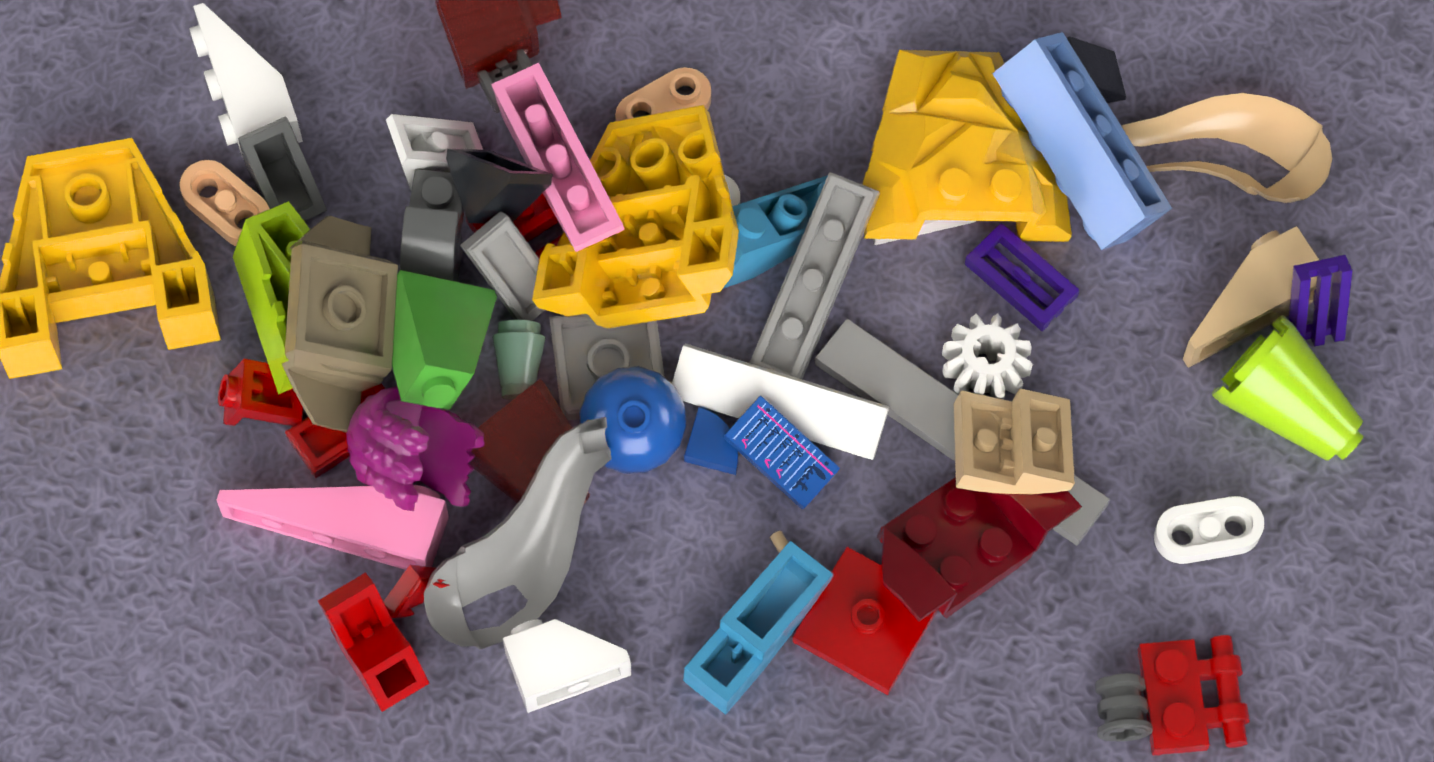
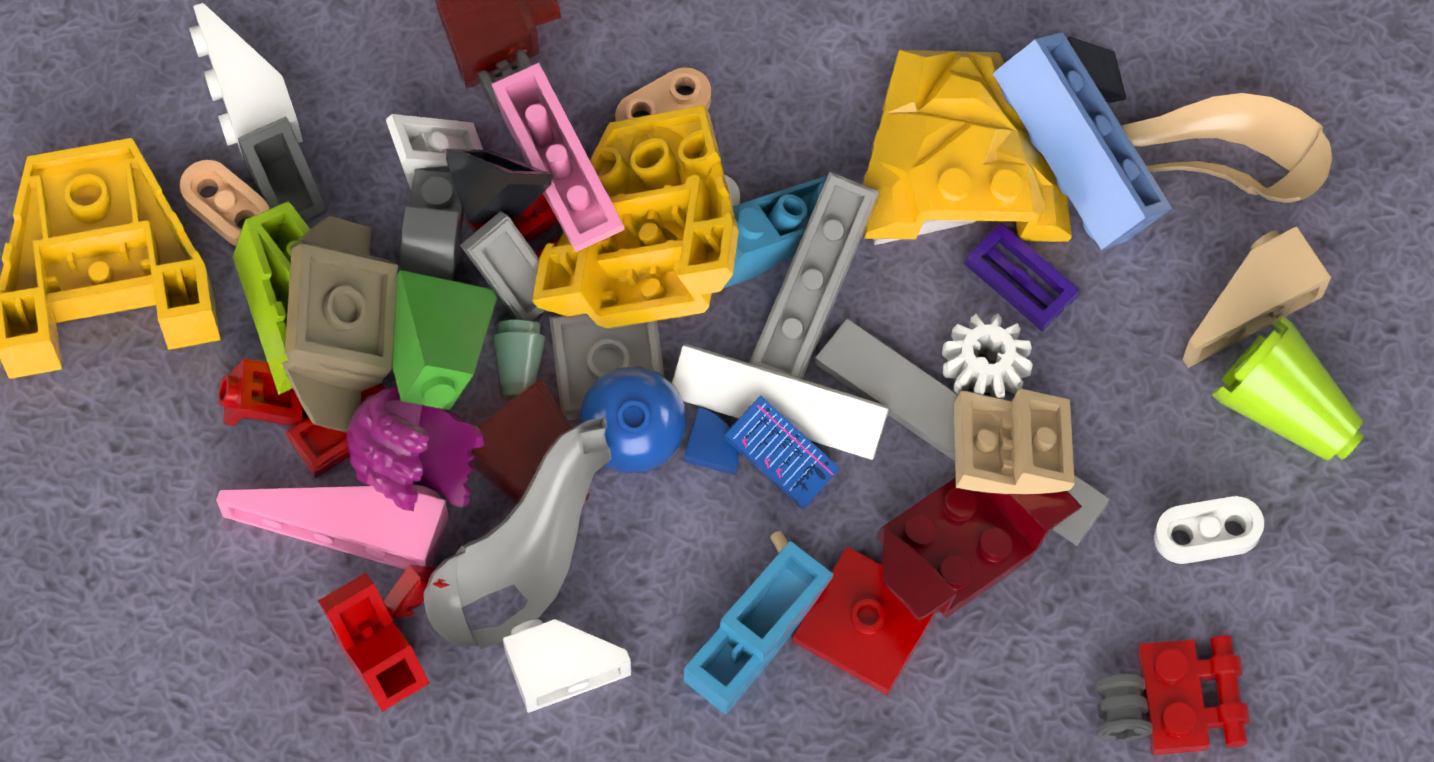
dark purple tile [1289,255,1353,347] -> none

